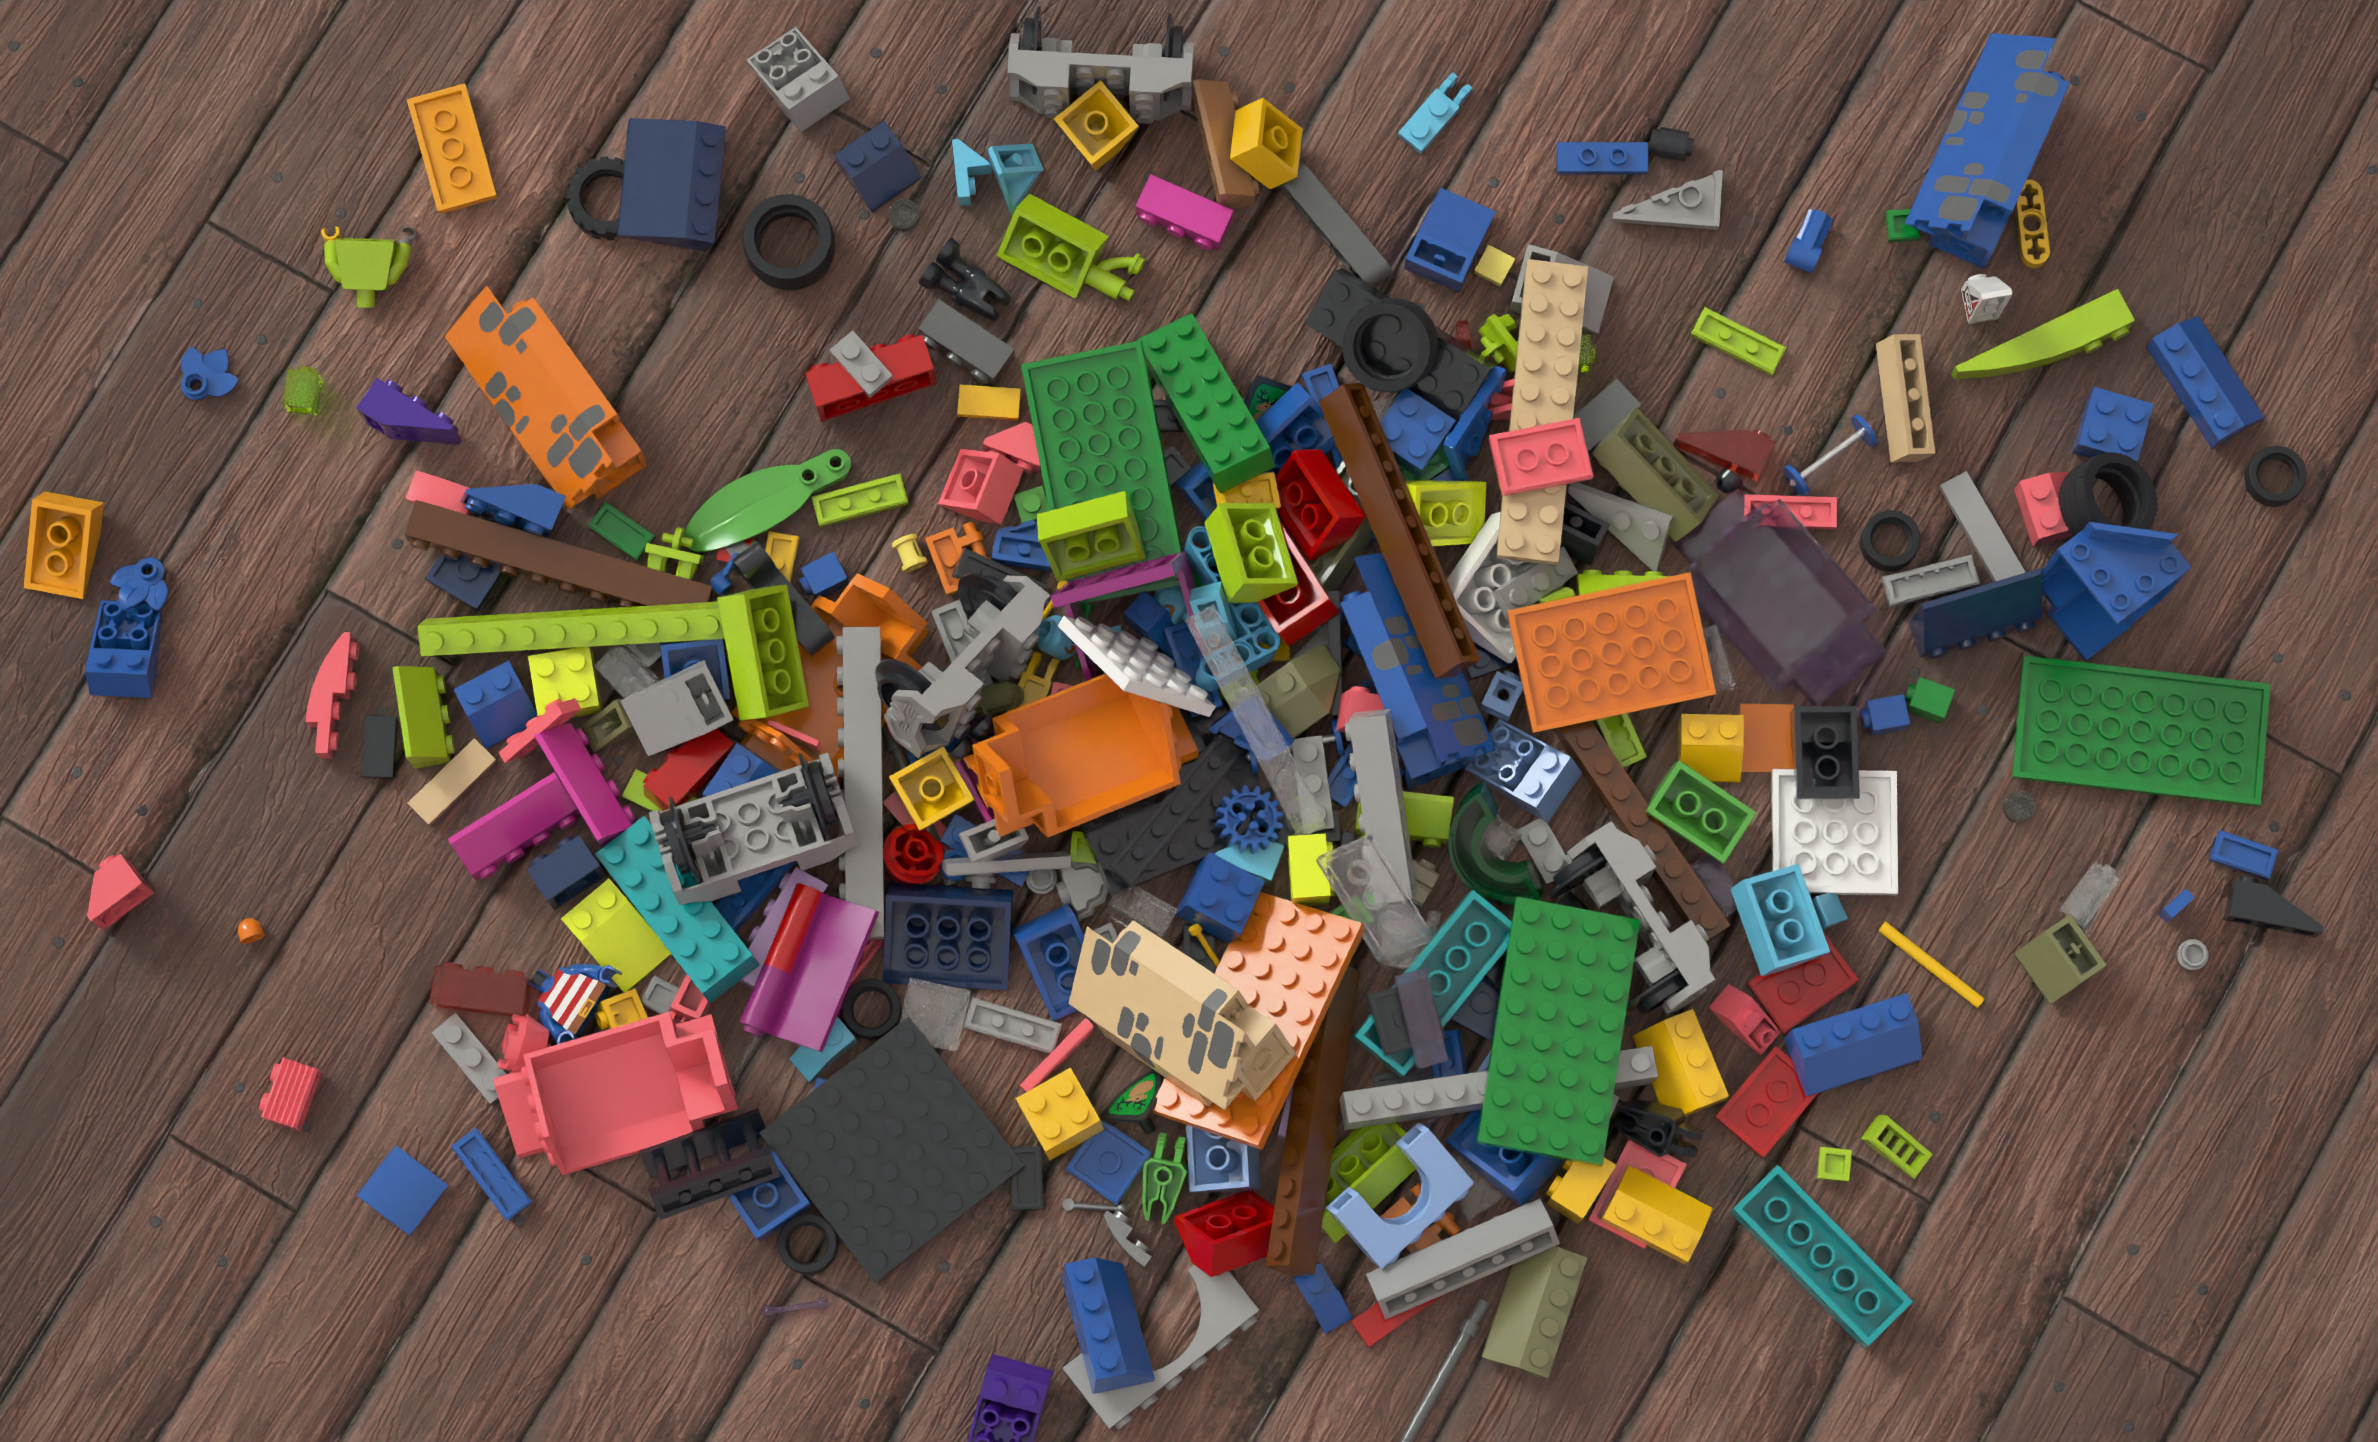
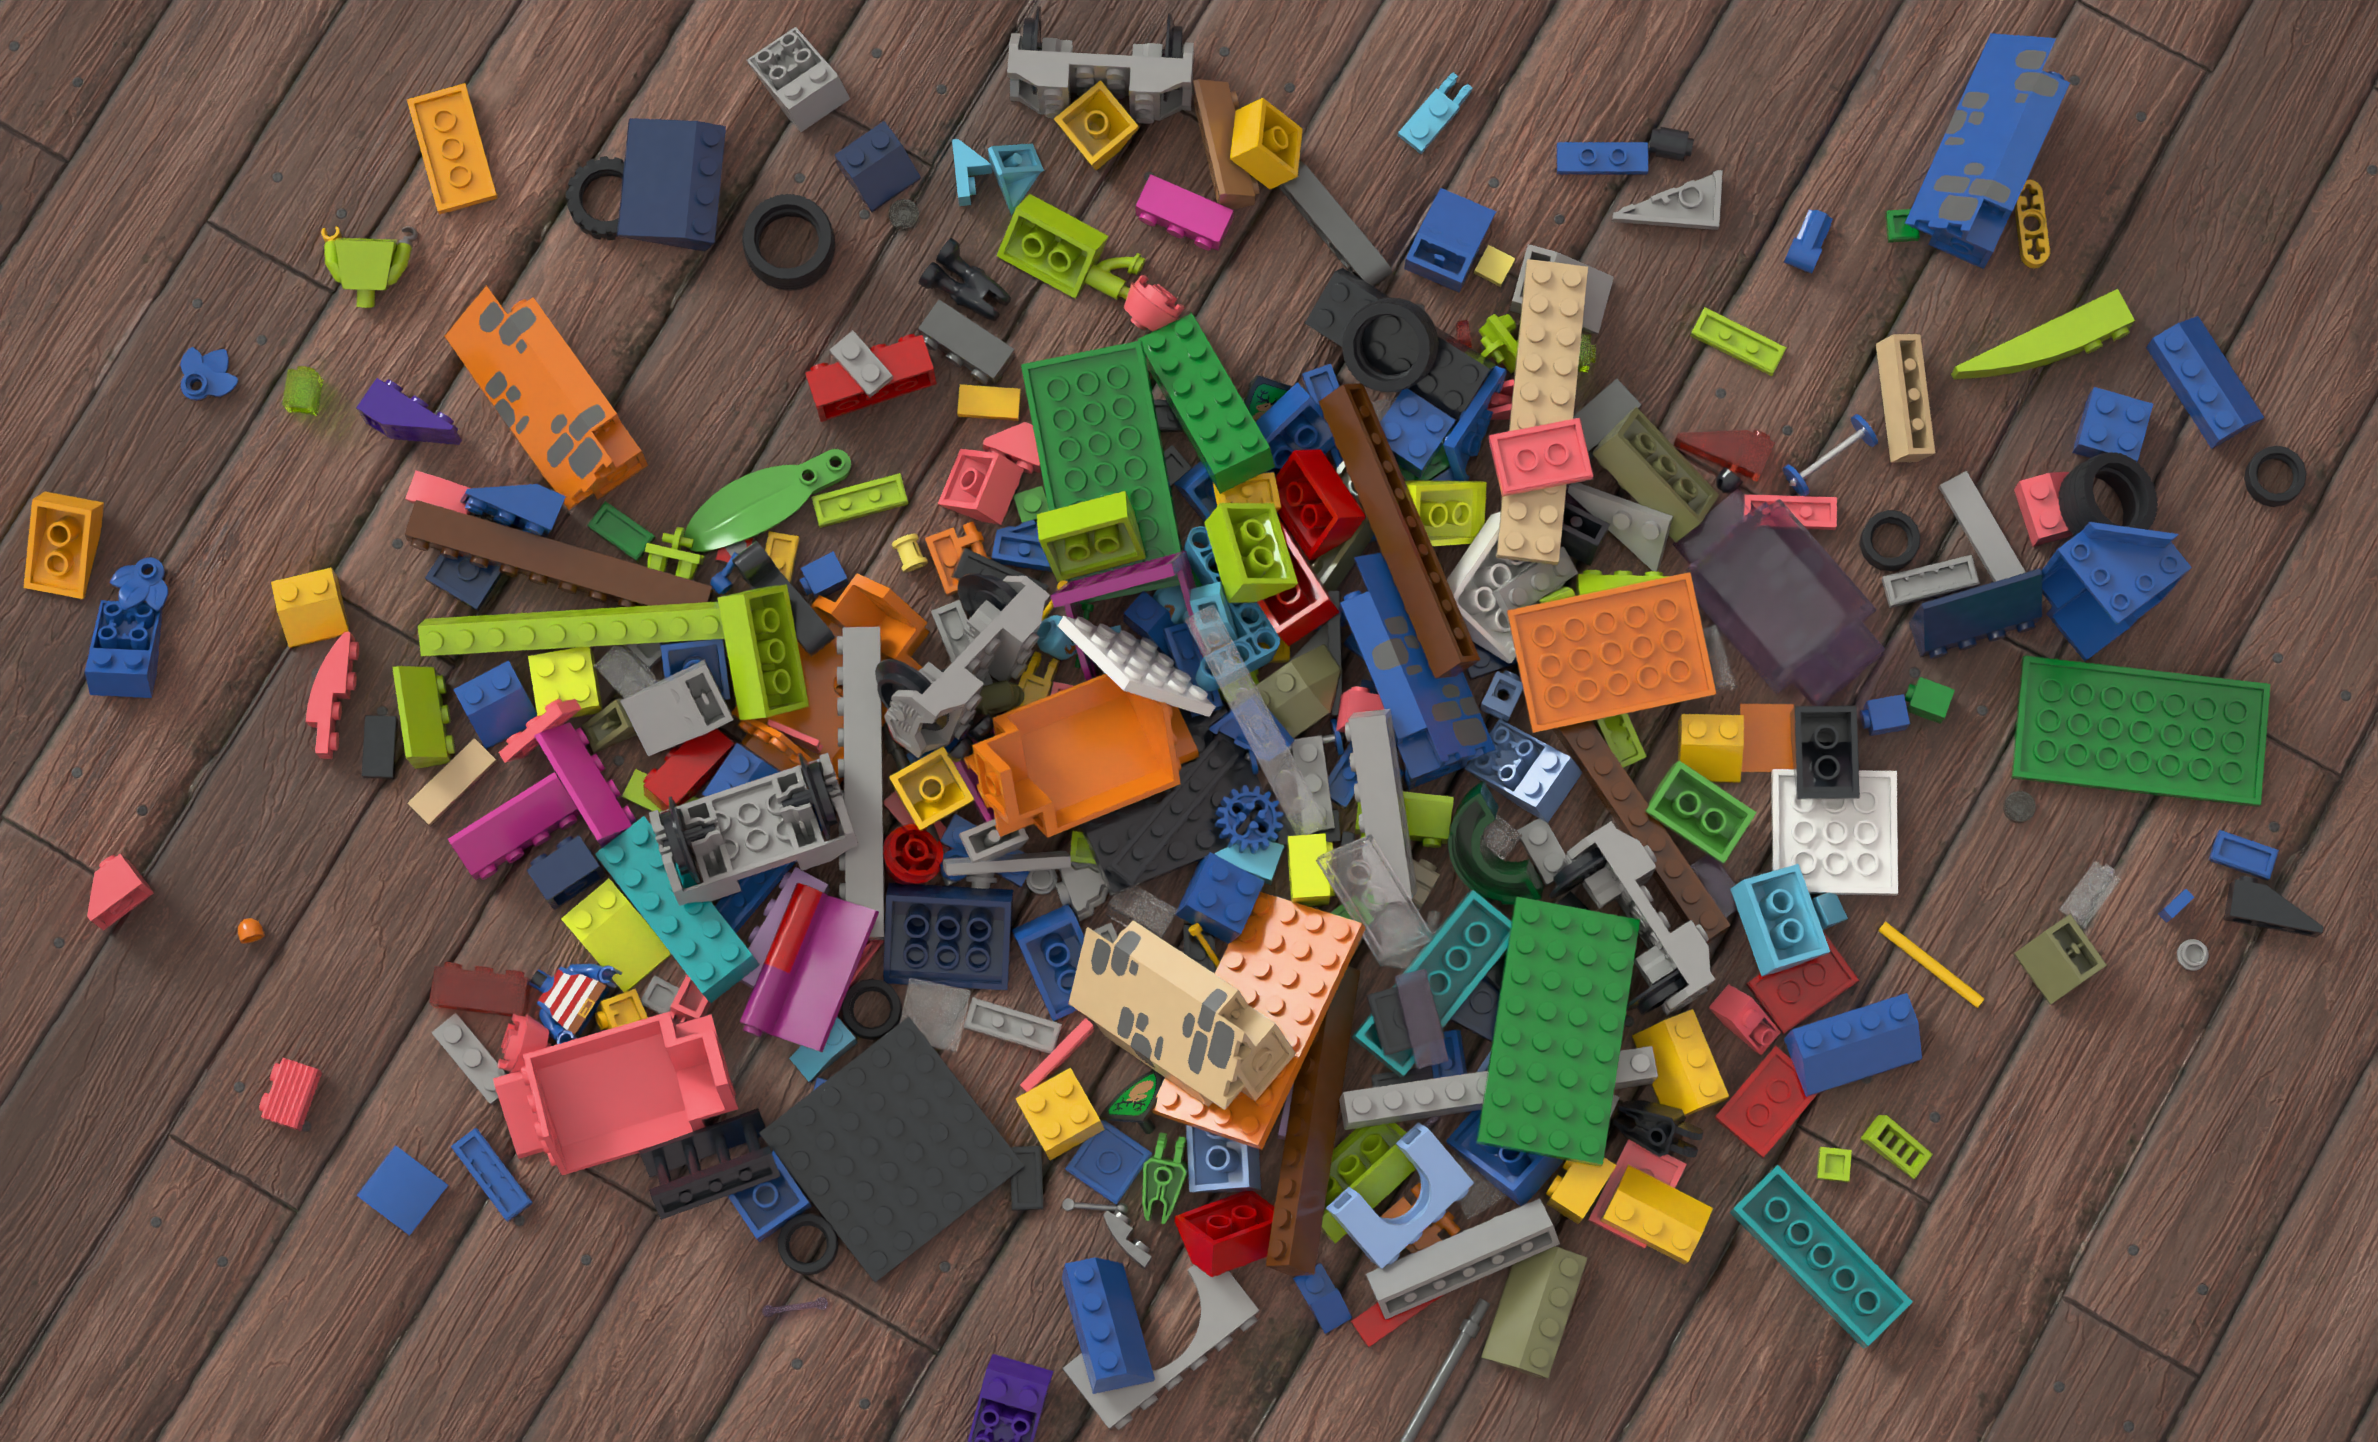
white slope [1961,274,2012,324] -> none
none -> yellow slope [271,568,349,648]
none -> coral cone [1124,275,1185,332]

